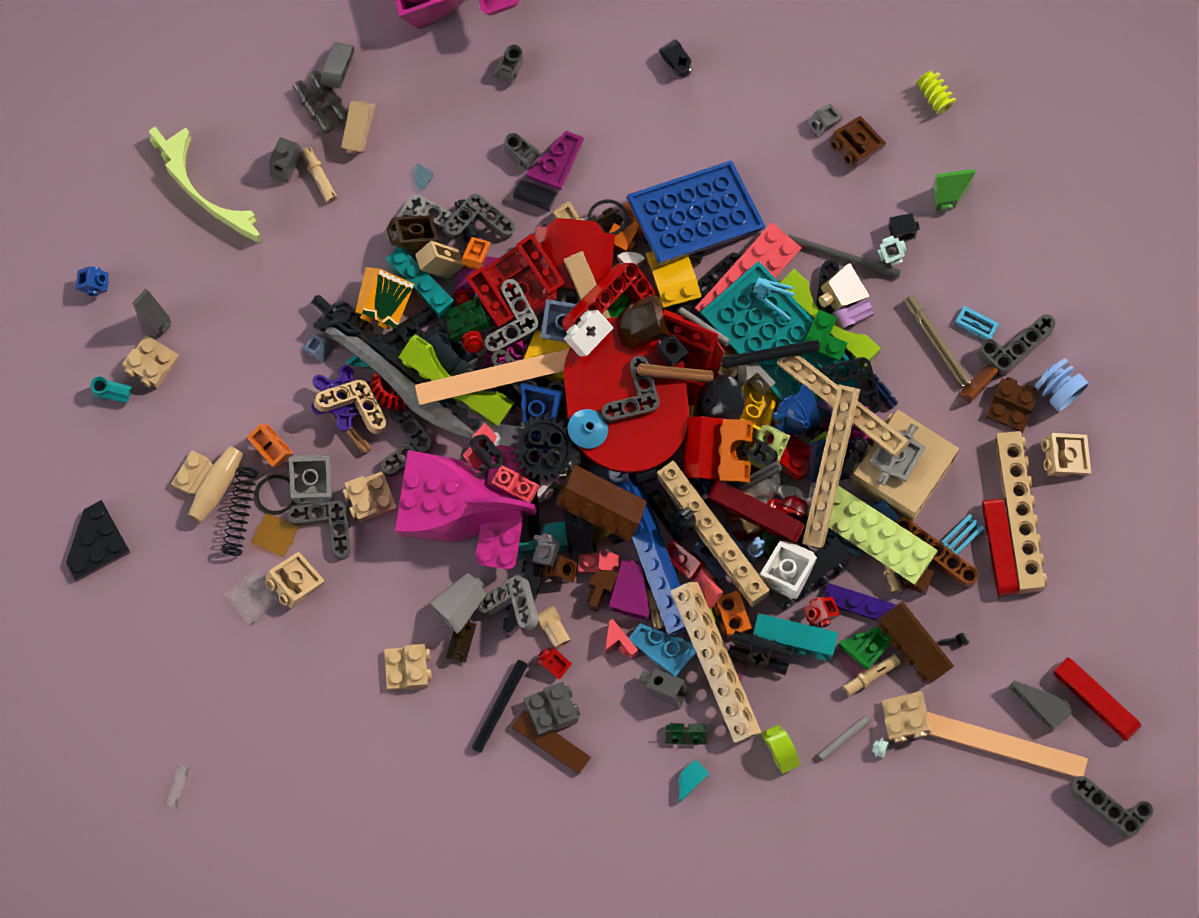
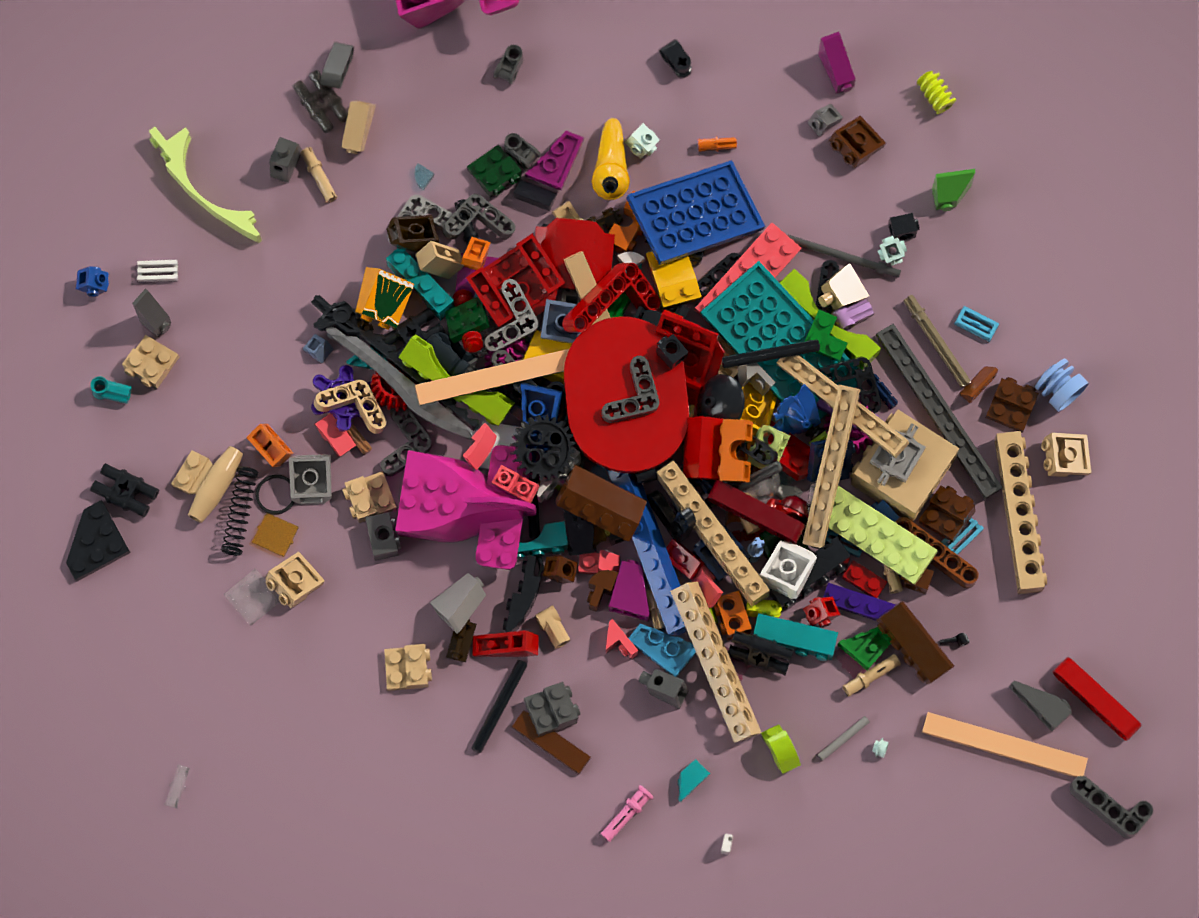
dark grey beam [287,501,351,560] -> none
black beam [470,434,504,469] -> none
light grey beam [478,576,538,630] -> none
flat silver bracket [532,533,560,567] -> none
red bracket [536,647,572,680] -> none
white brick [564,310,614,356] -> none
dark azure dish [568,409,608,449] -> none
black piece [588,199,628,235] -> none
dark brown slope [616,295,669,349] -> none
medium nougat axle [637,363,714,383] -> none
dark green hinge [665,723,707,745] -> none
light grey bar [678,307,730,346] -> none
medium azure plant [753,278,795,320] -> none
black pin [842,437,868,474] -> none
tan plate [882,691,932,743] -> none
dark grey beam [979,314,1056,376] -> none
red beam [982,498,1019,596] -> none
none -> black pin [90,463,159,517]
none -> white tile [137,260,178,282]
none -> coral slope [314,413,356,457]
none -> dark grey brick [365,512,401,561]
none -> dark green plate [467,144,522,198]
none -> red slope [473,630,539,657]
none -> yellow animal [591,118,630,200]
none -> bright pink pin [600,785,654,842]
none -> light aqua brick [624,123,660,159]
none -> orange axle [698,136,737,152]
none -> white tile [721,833,733,855]
none -> neon yellow piece [746,599,782,618]
none -> magenta slope [818,31,856,94]
none -> red plate [842,560,888,598]
none -> dark grey plate [876,323,1003,499]
none -> reddish brown plate [919,486,976,543]

